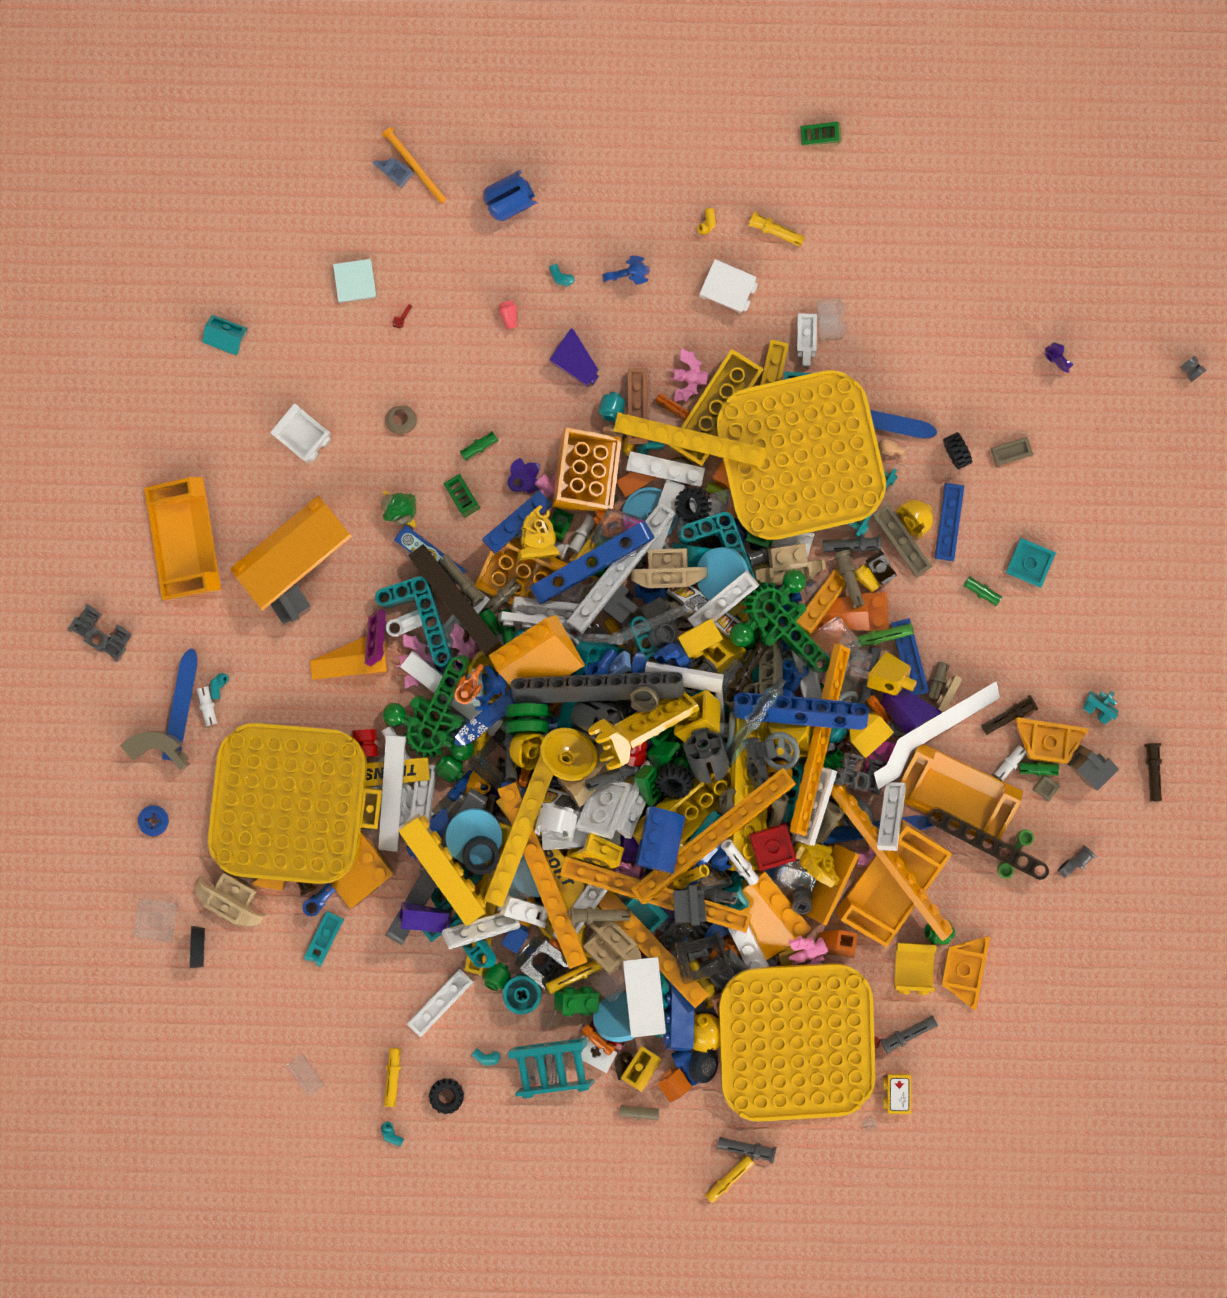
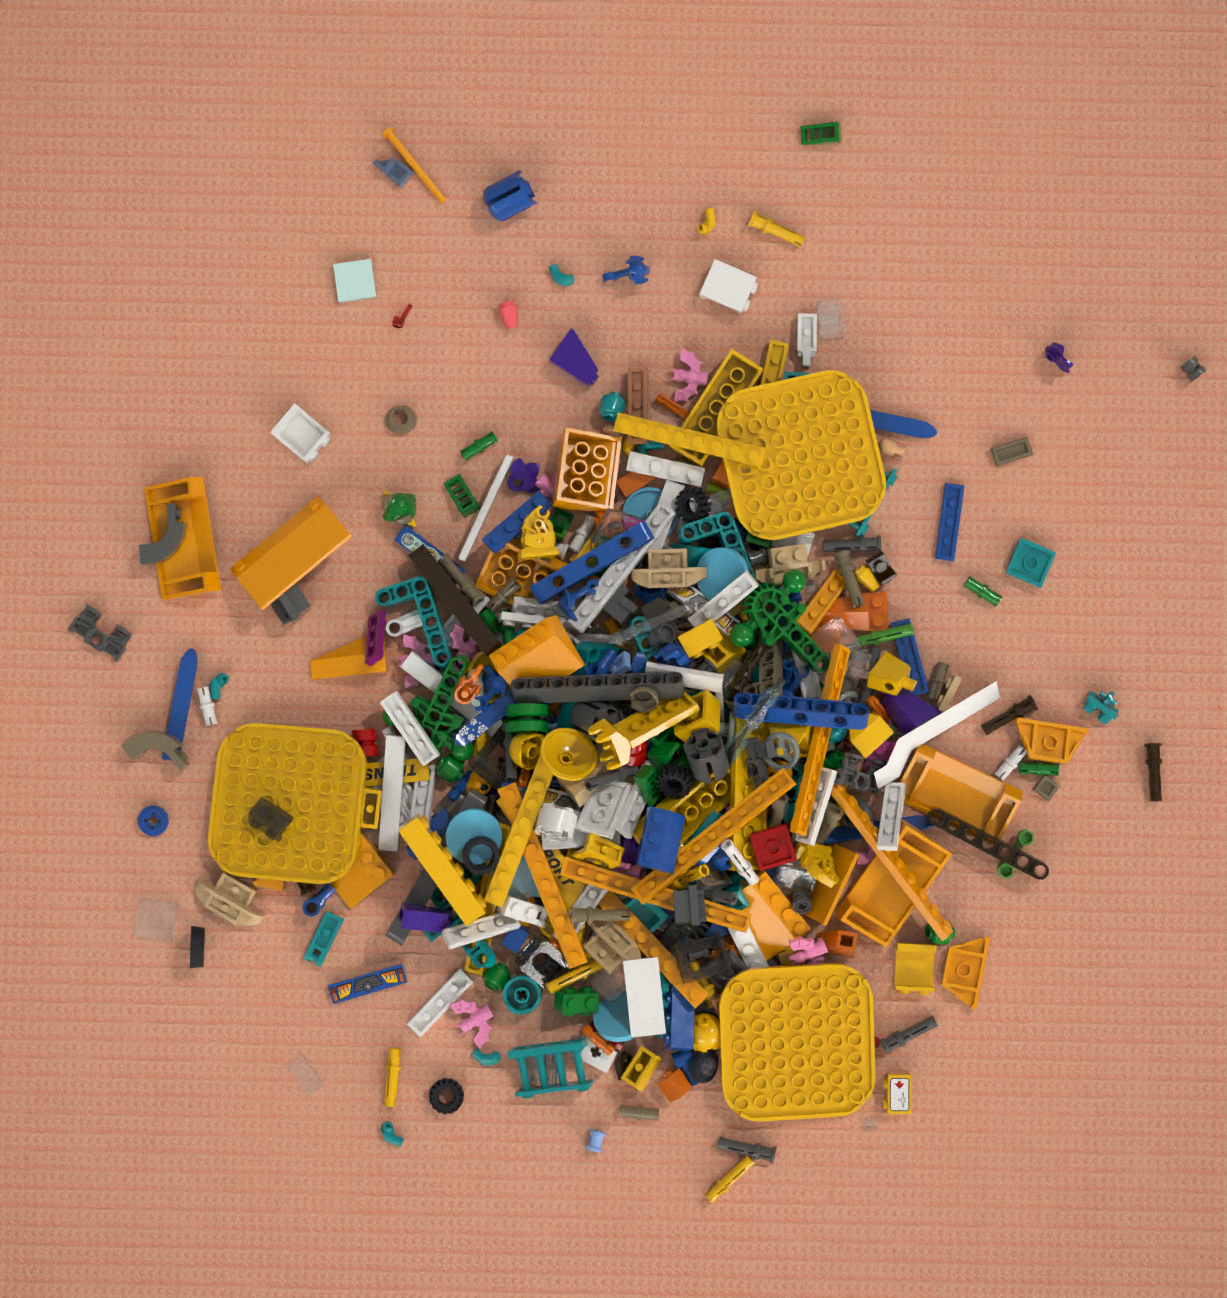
teal panel [202,315,247,355] -> none
dark tan piece [718,788,736,816] -> none
dark tan plate [872,504,933,578] -> none
yellow cylinder [896,499,934,538] -> none
black tyre [943,432,973,469] -> none
dark grey connector [1058,845,1097,878] -> none
dark grey plate [1068,745,1119,791] -> none
none -> dark grey arch [139,503,187,565]
none -> clear smoke bracket [248,797,293,842]
none -> tile [328,964,407,1004]
none -> white plate [380,691,440,766]
none -> bright pink animal [450,998,494,1049]
none -> white tile [458,454,514,563]
none -> blue piece [558,579,599,621]
none -> light blue bush [585,1129,606,1152]

